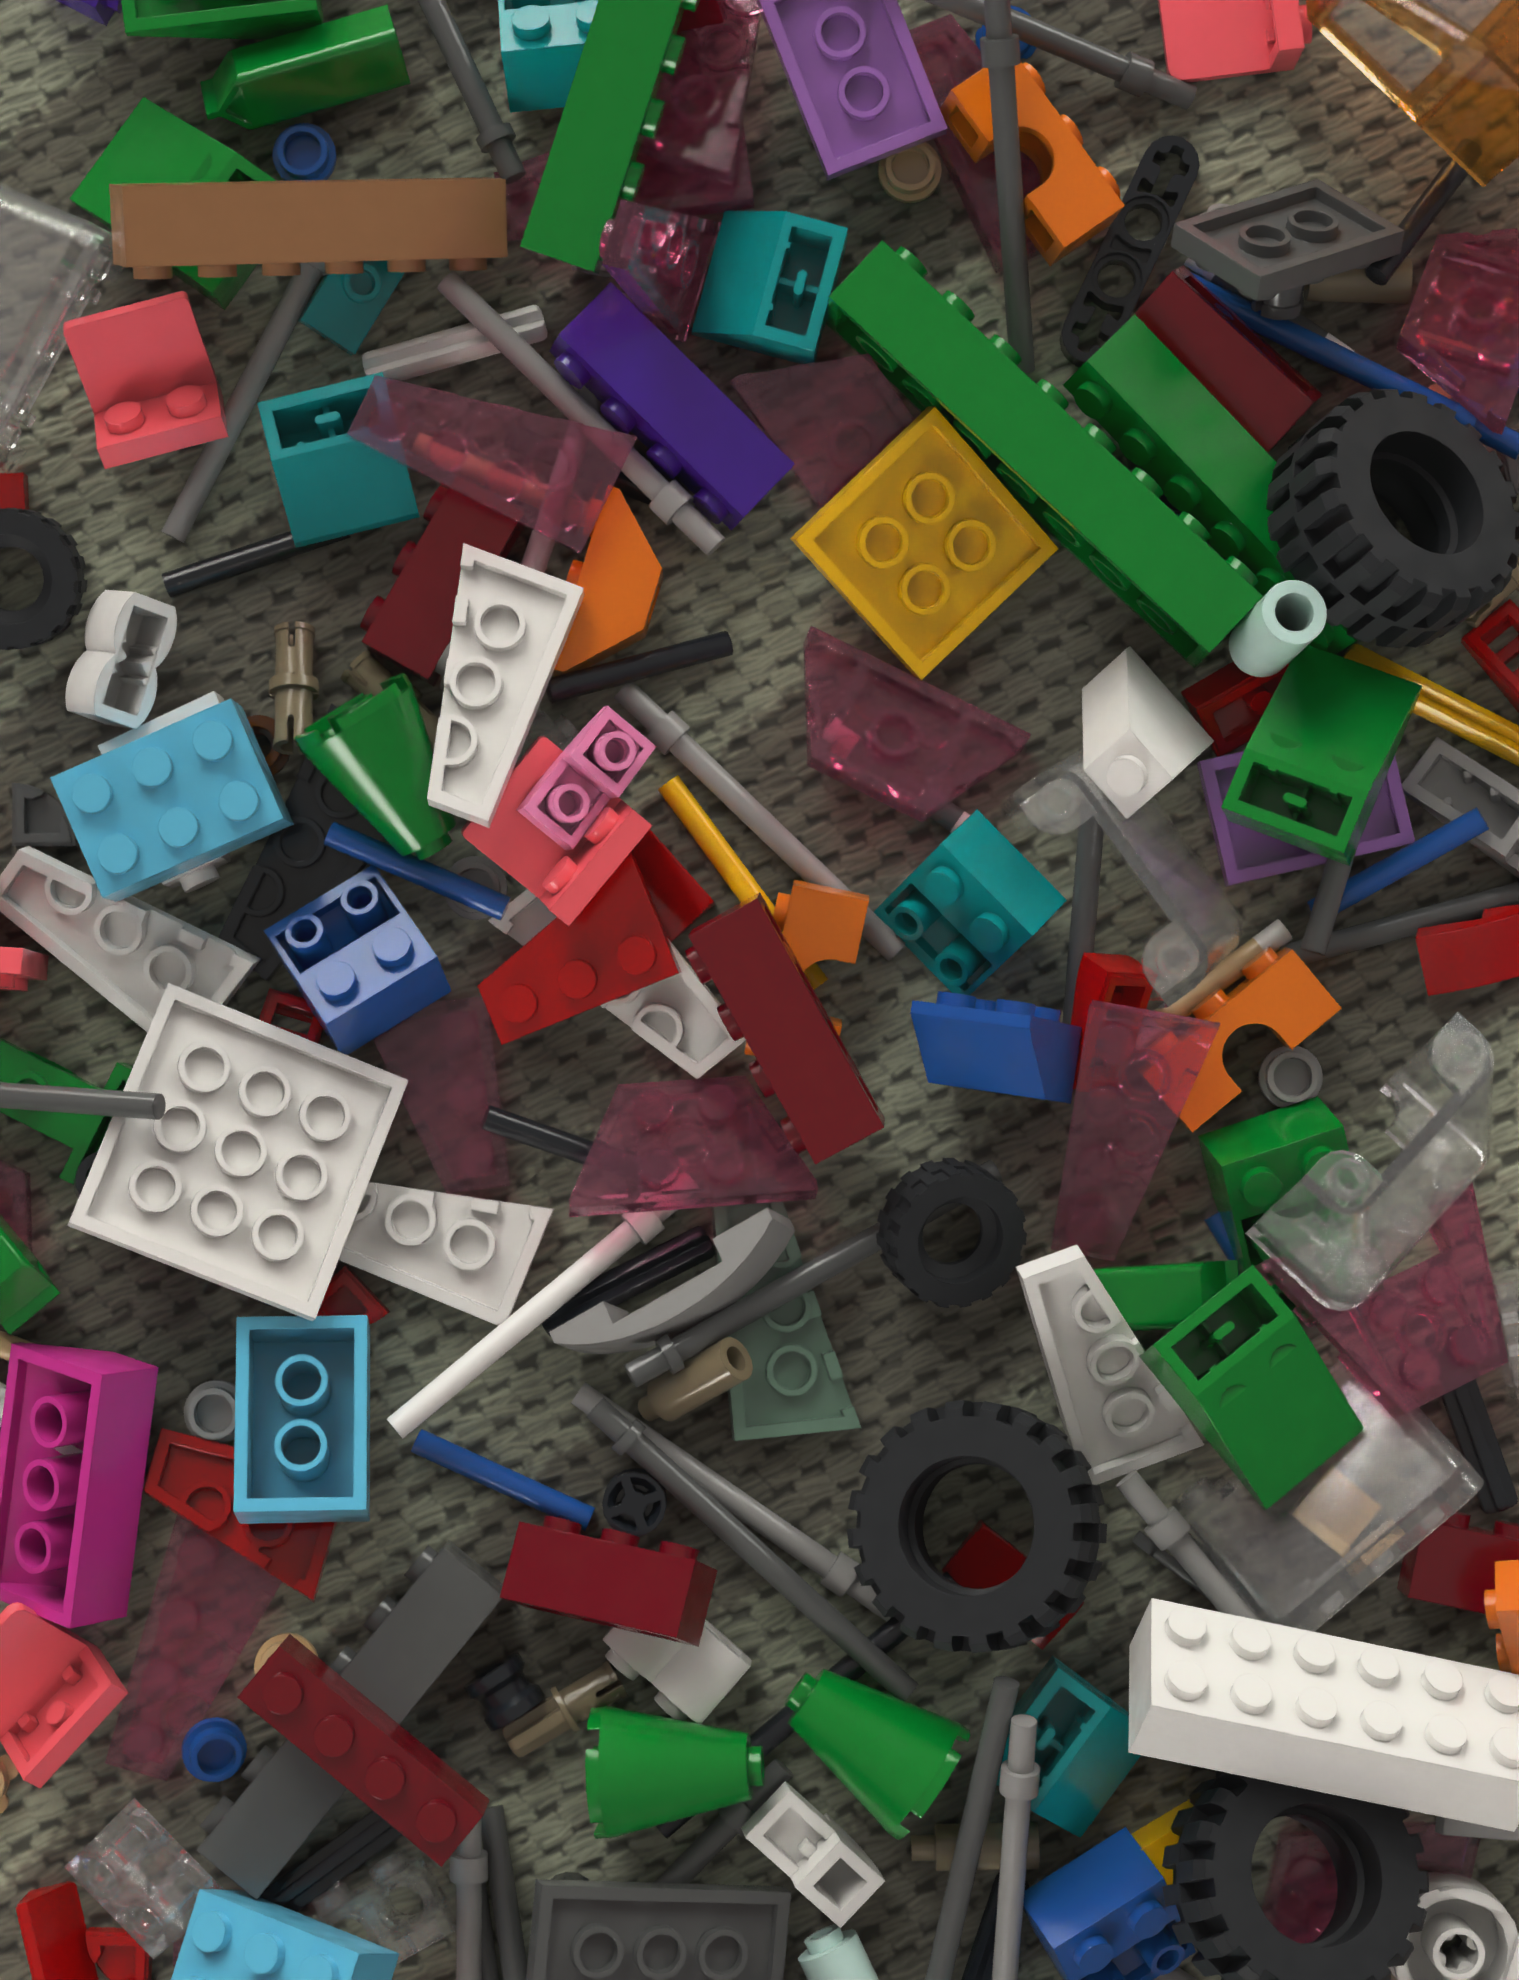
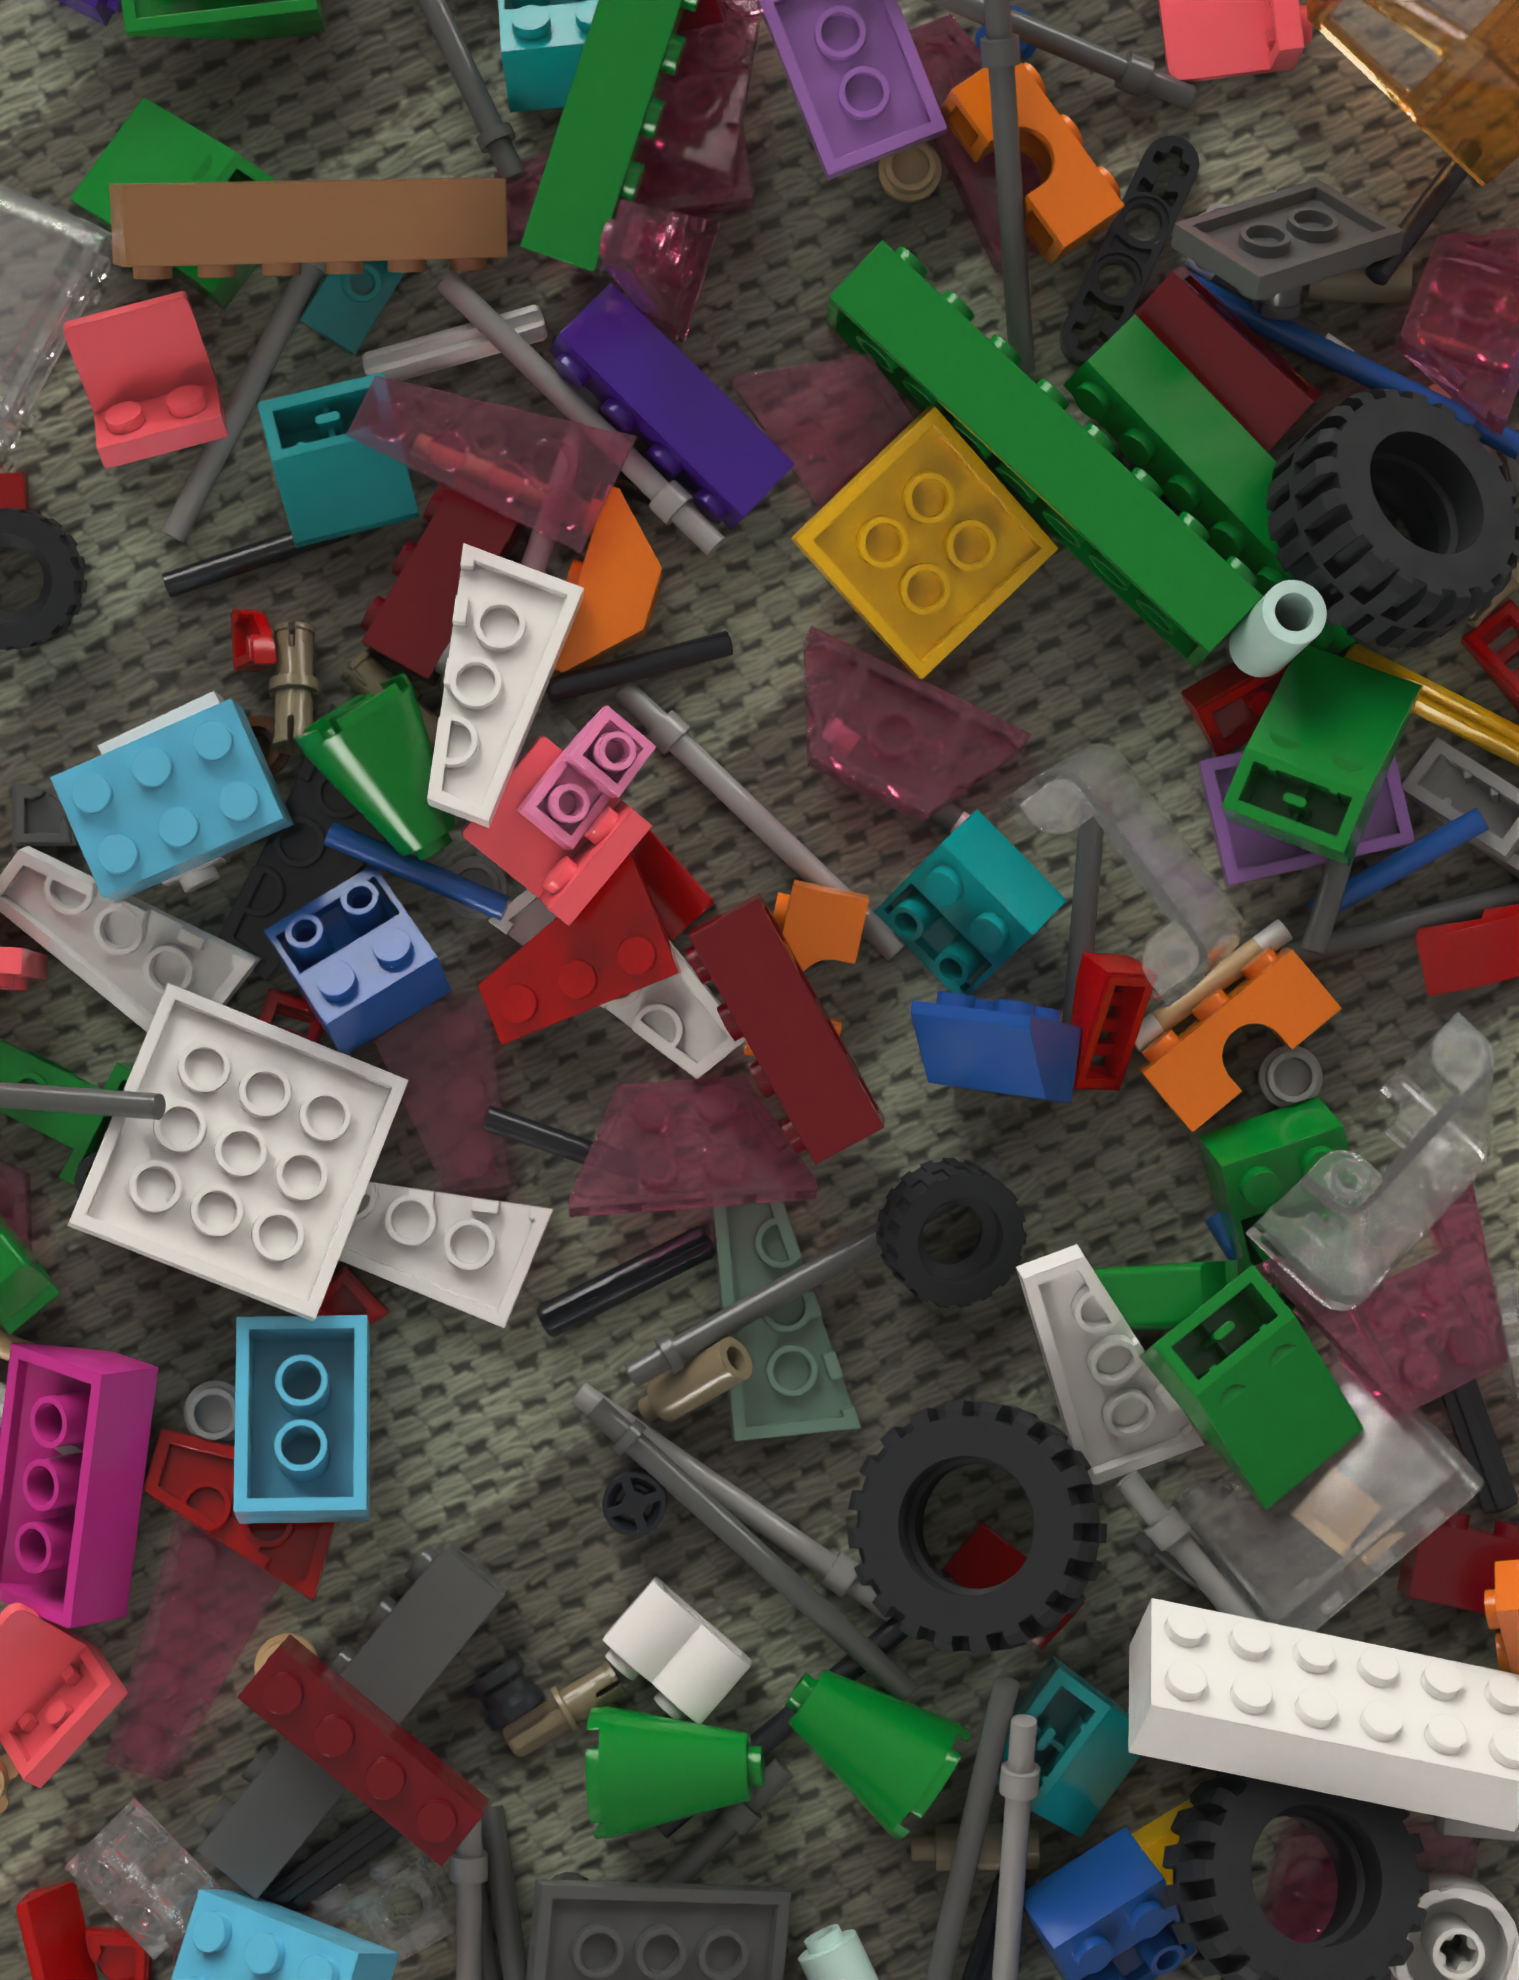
white brick [65,590,177,729] -> none
blue plate [181,1717,247,1782] -> none
green piece [200,4,411,130] -> none
blue plate [273,123,337,181] -> none
white bar [387,1172,700,1439] -> none
blue bar [411,1429,595,1531] -> none
dark red brick [499,1516,718,1647] -> none
light grey slope [549,1208,795,1354] -> none
yellow bar [658,775,828,990] -> none
teal slope [691,211,848,368] -> none
white brick [741,1781,885,1928] -> none
clear pink wing [1051,1000,1220,1261] -> none
white slope [1082,646,1214,819] -> none
none -> red tile [230,609,277,673]

